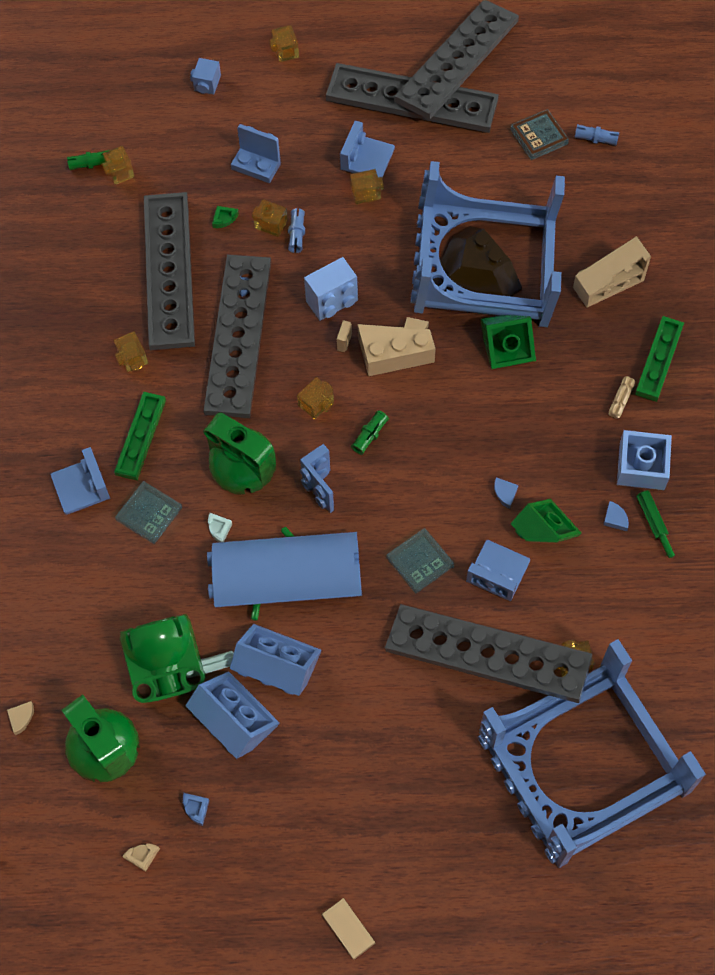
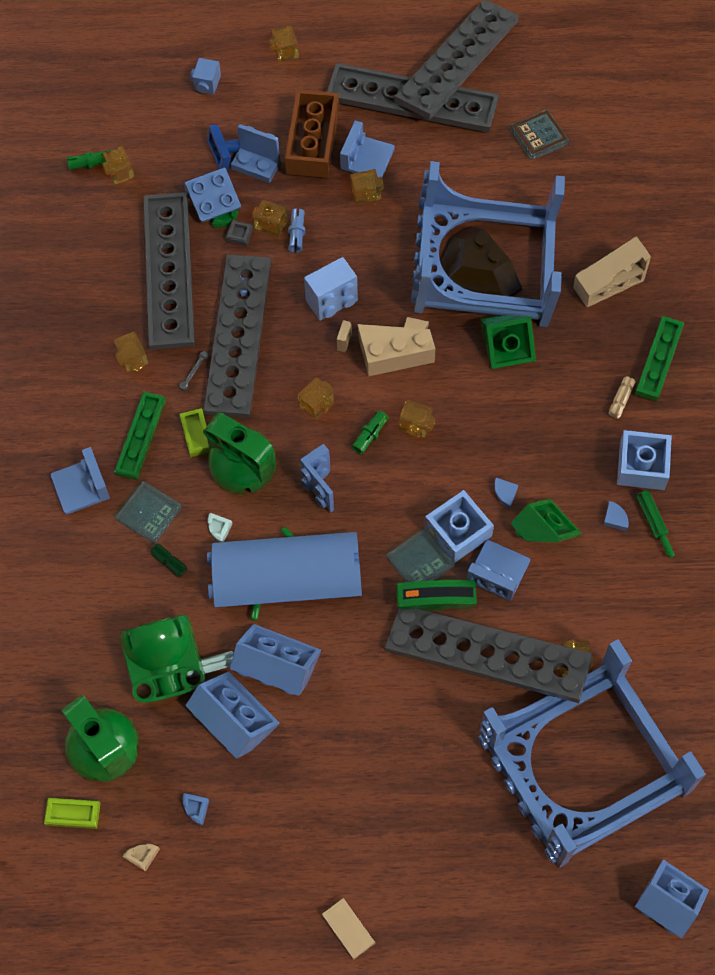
tan tile [7,701,34,735] -> none
medium blue pin [575,124,619,146] -> none
none -> lime tile [44,798,101,829]
none -> dark green piece [150,544,187,577]
none -> dark grey hinge [179,351,208,391]
none -> lime tile [180,408,210,457]
none -> medium blue bracket [185,168,241,222]
none -> blue tile [207,124,240,171]
none -> dark grey tile [226,220,253,247]
none -> dark orange brick [285,89,340,178]
none -> green slope [396,580,477,611]
none -> clear yellow brick [399,400,436,438]
none -> light blue brick [425,490,494,563]
none -> medium blue slope [635,859,709,939]

